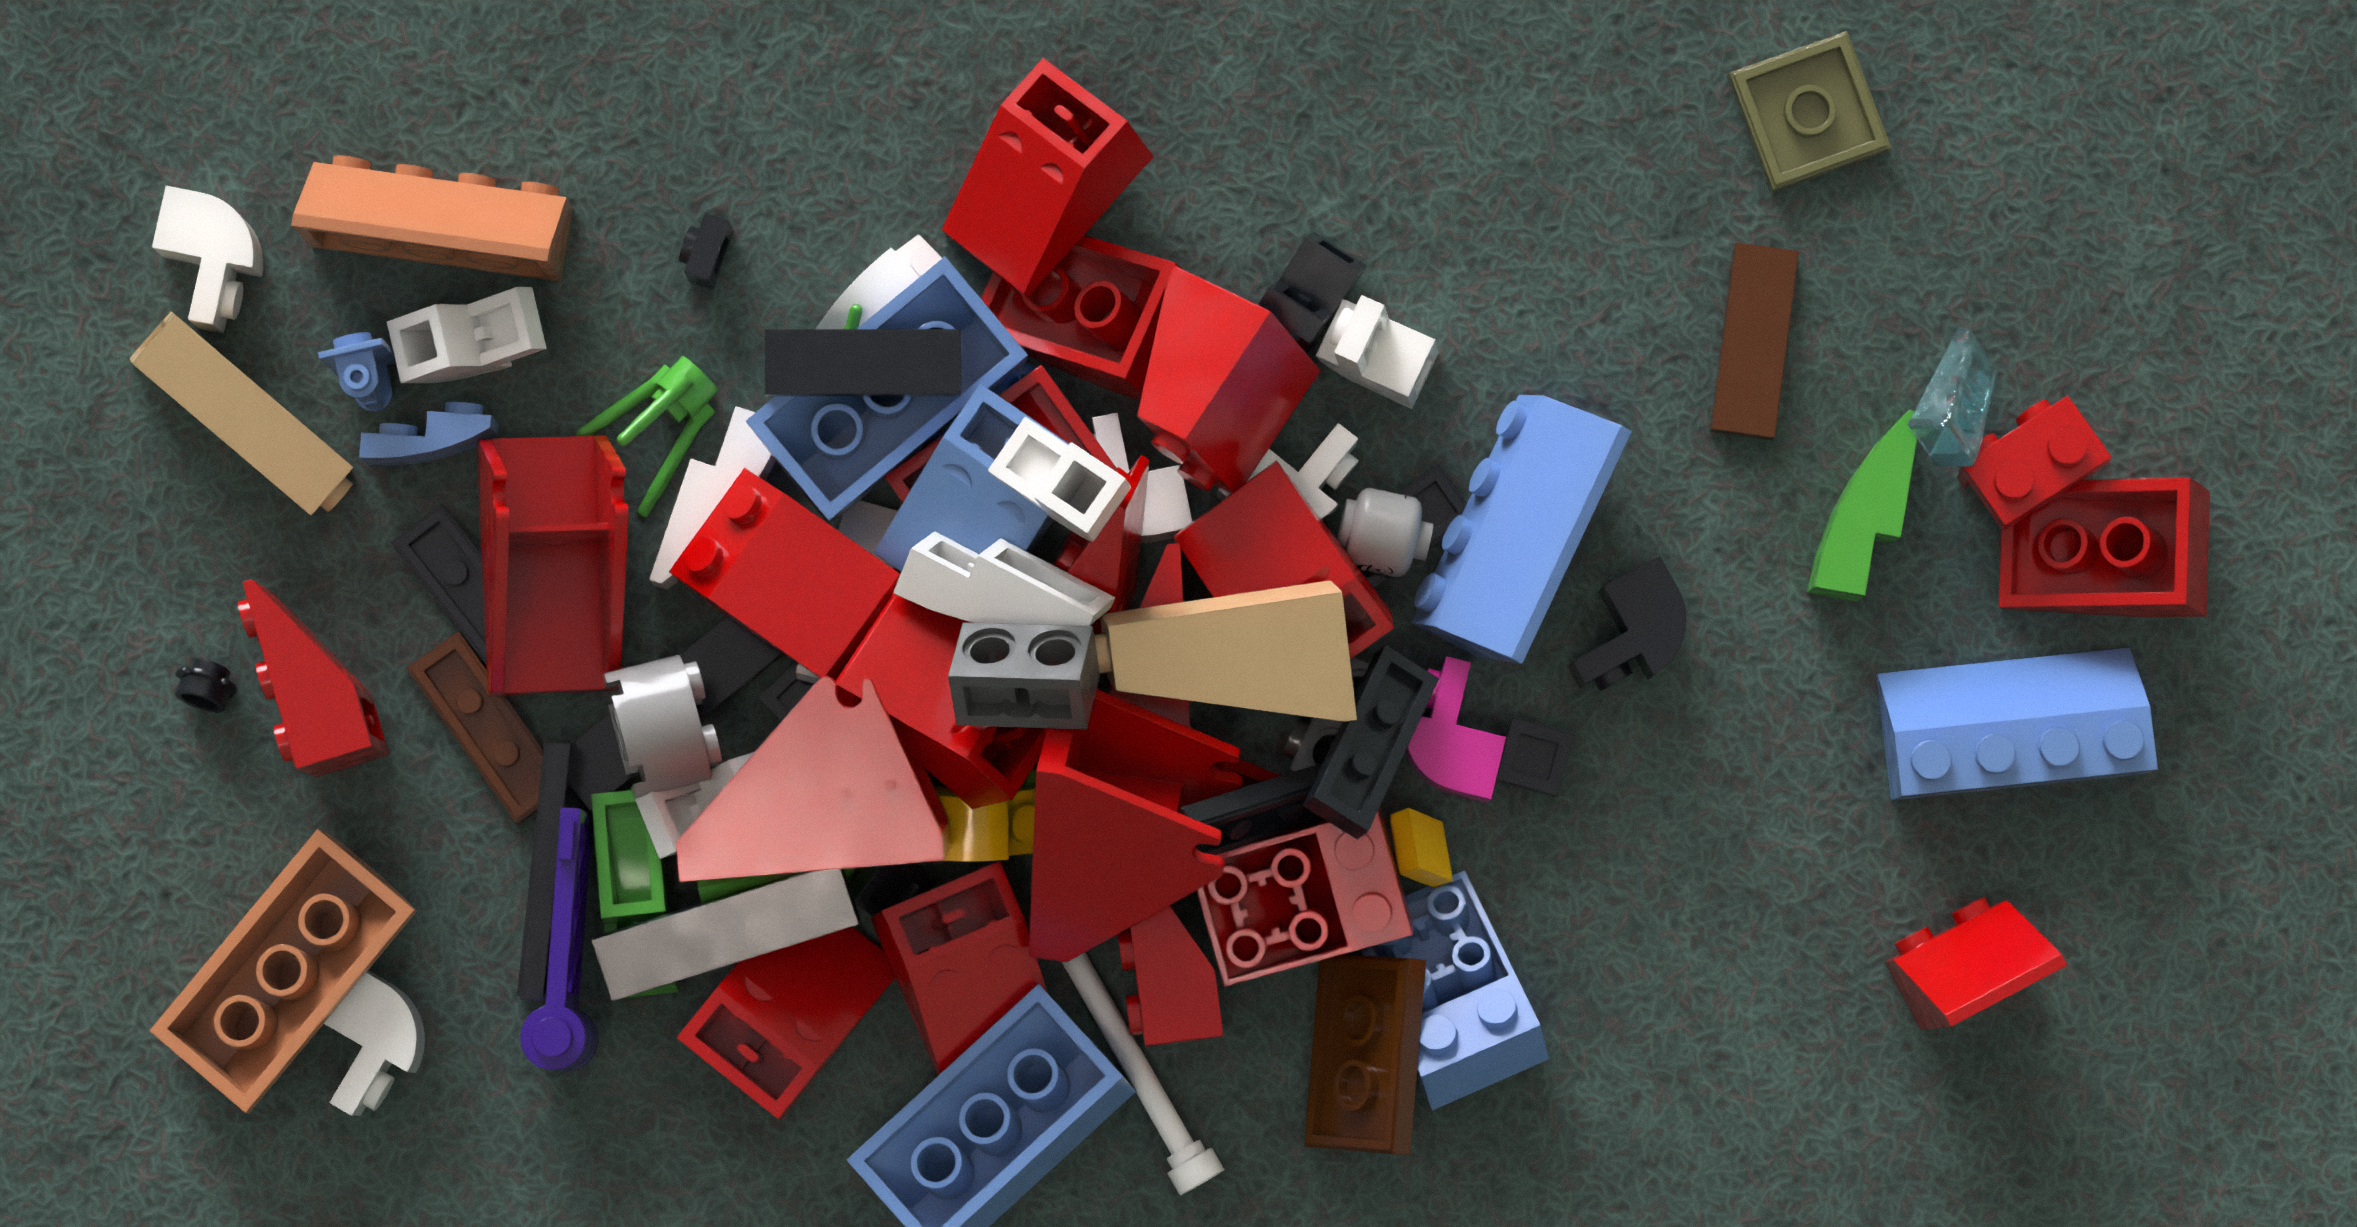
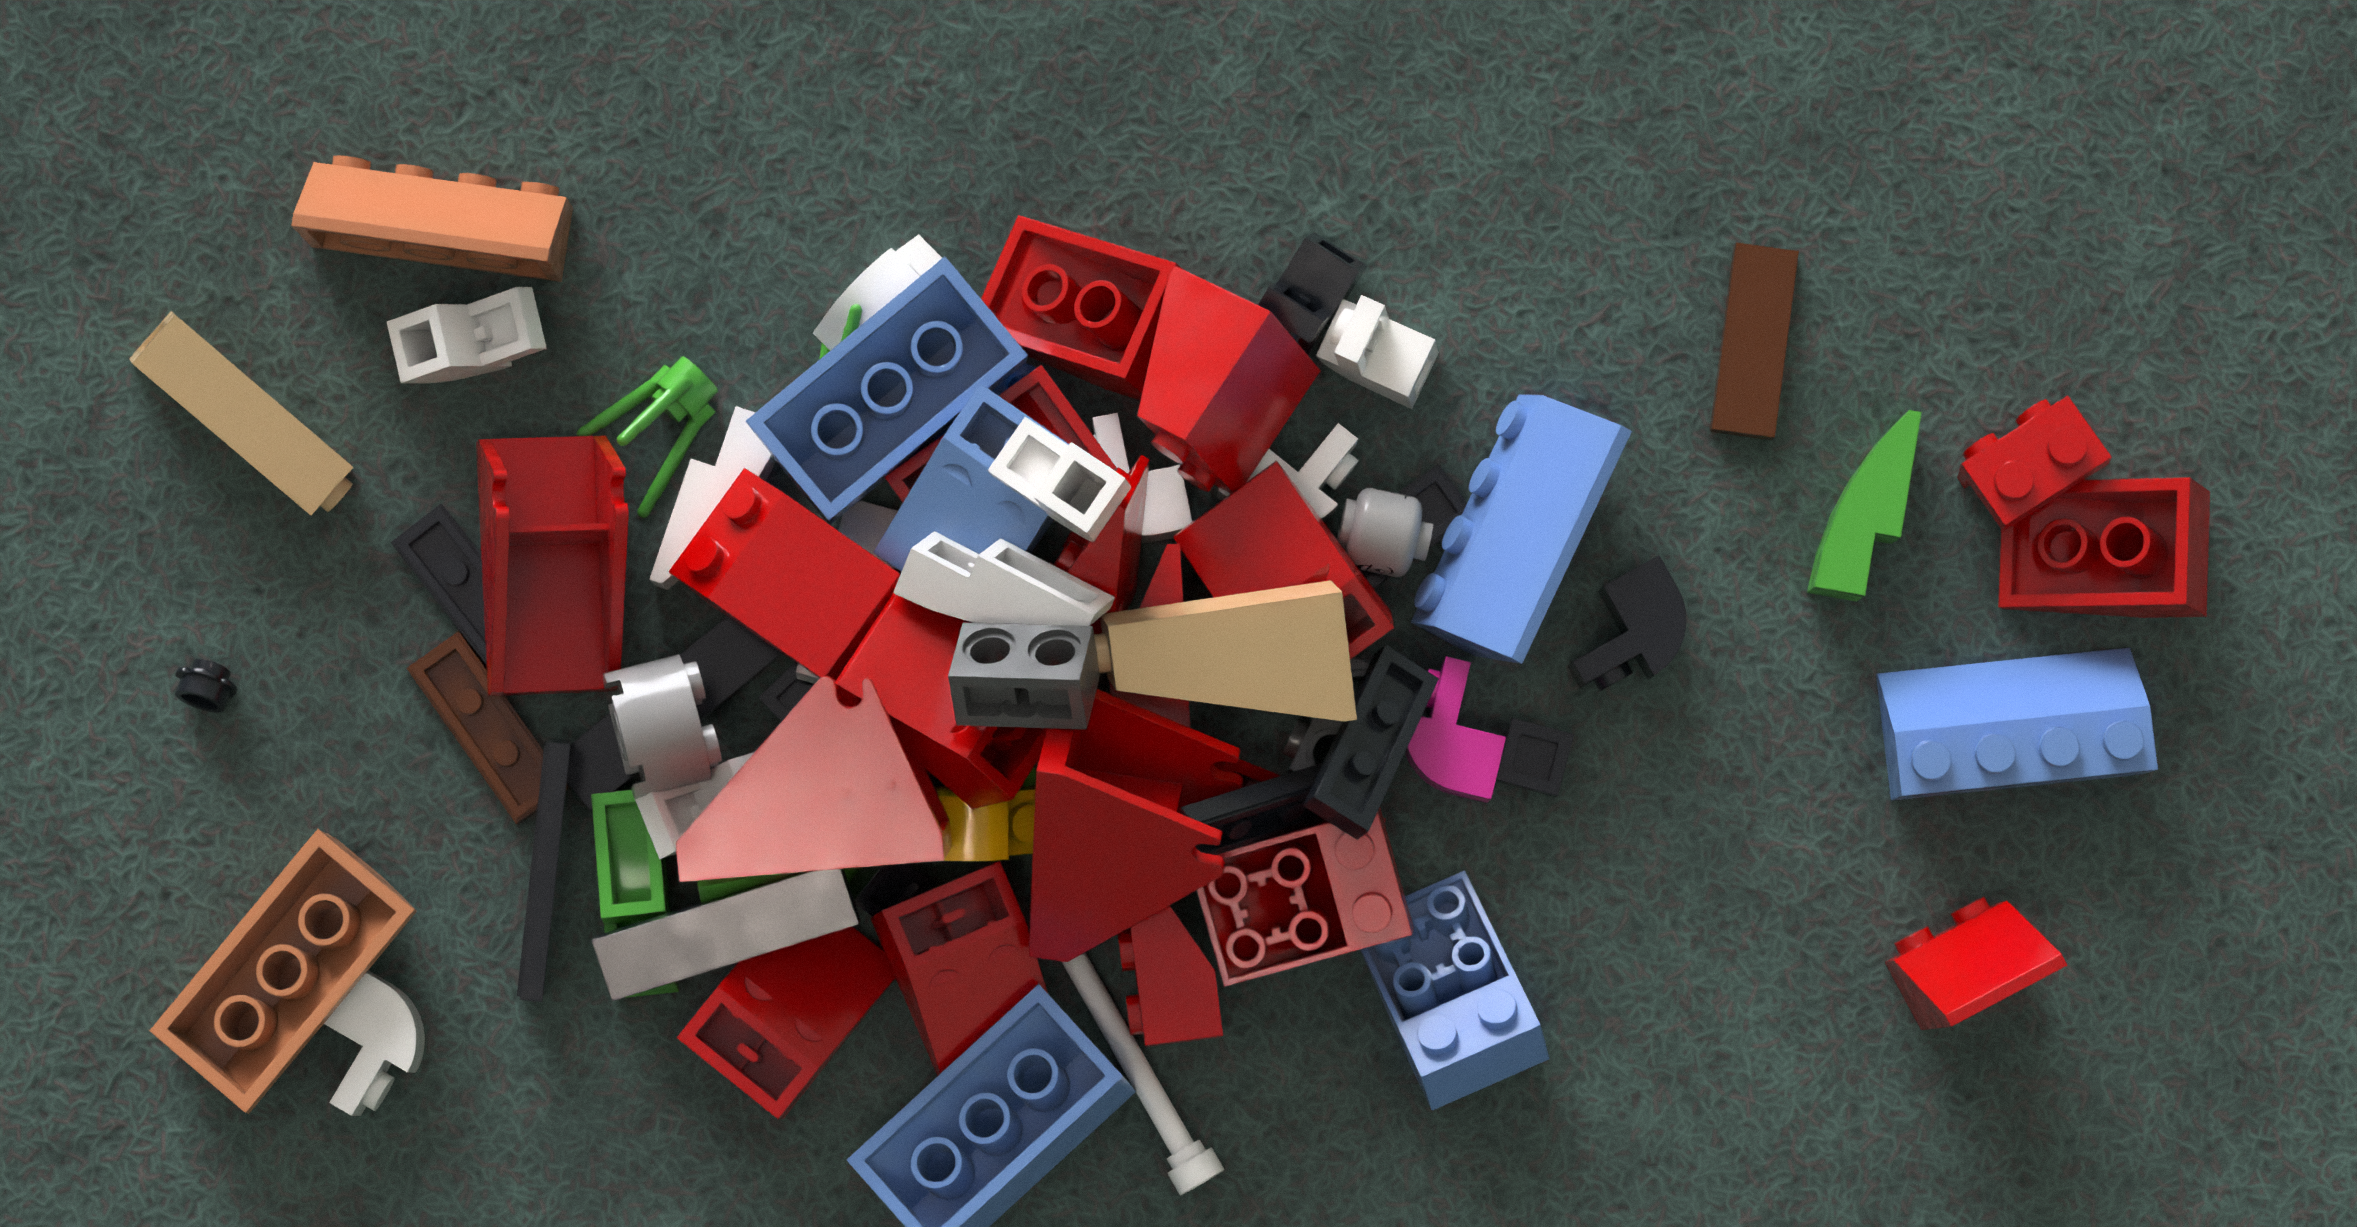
white brick [152,186,264,334] -> none
red slope [238,579,390,777] -> none
medium blue hinge [318,332,396,412] -> none
medium blue slope [359,402,499,466] -> none
dark purple piece [520,807,599,1071] -> none
black plate [679,213,734,290] -> none
black tile [765,329,961,396] -> none
red slope [941,58,1154,298] -> none
reddish brown tile [1304,955,1426,1156] -> none
yellow tile [1390,808,1453,888] -> none
olive tile [1727,31,1892,193] -> none
clear light blue slope [1908,328,1997,467] -> none

